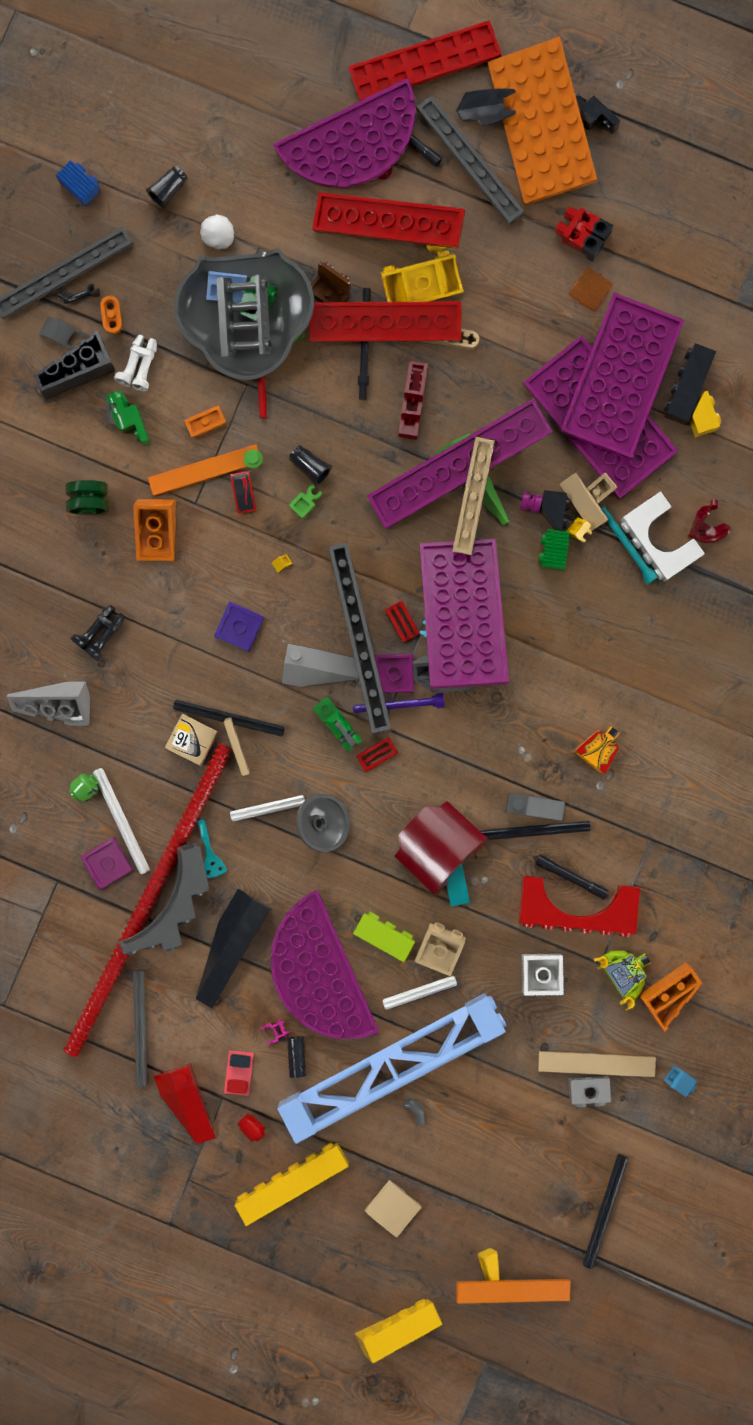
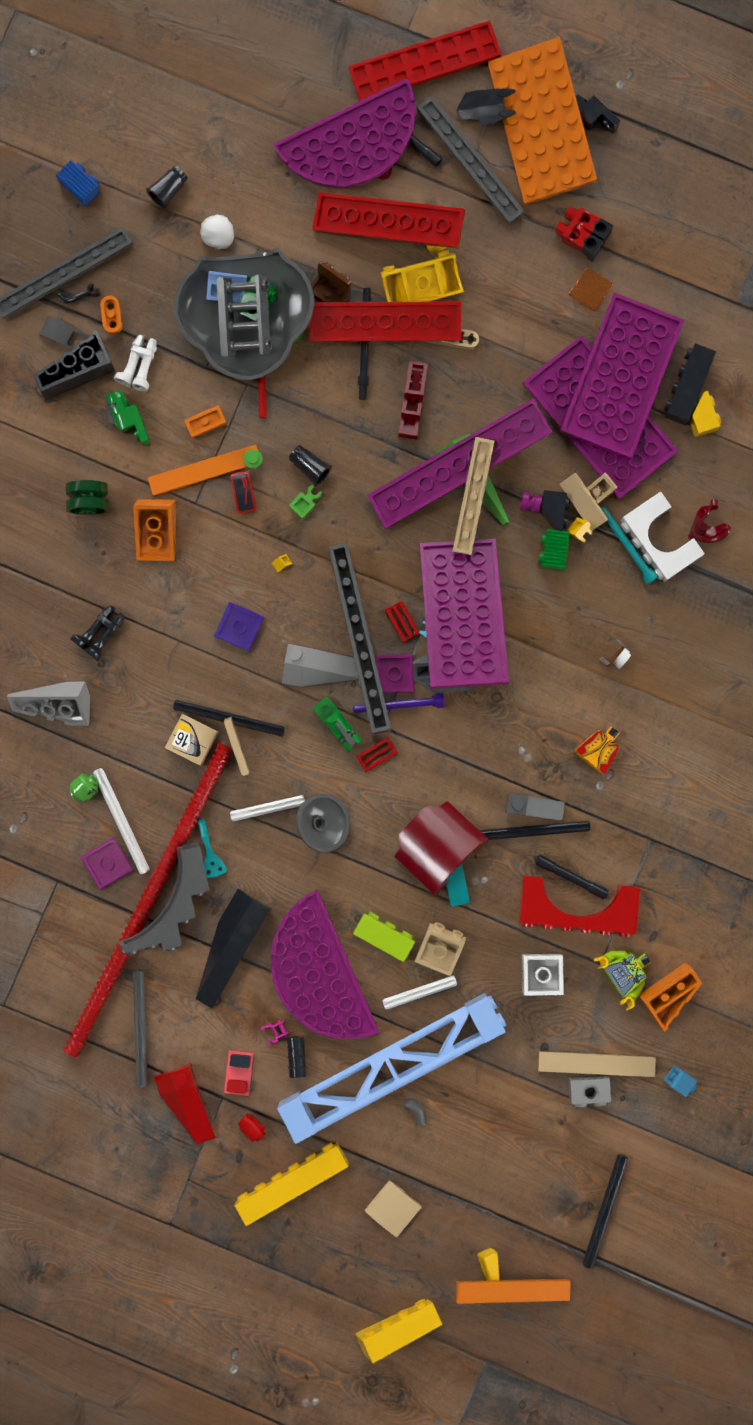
none -> piece [599,639,631,669]

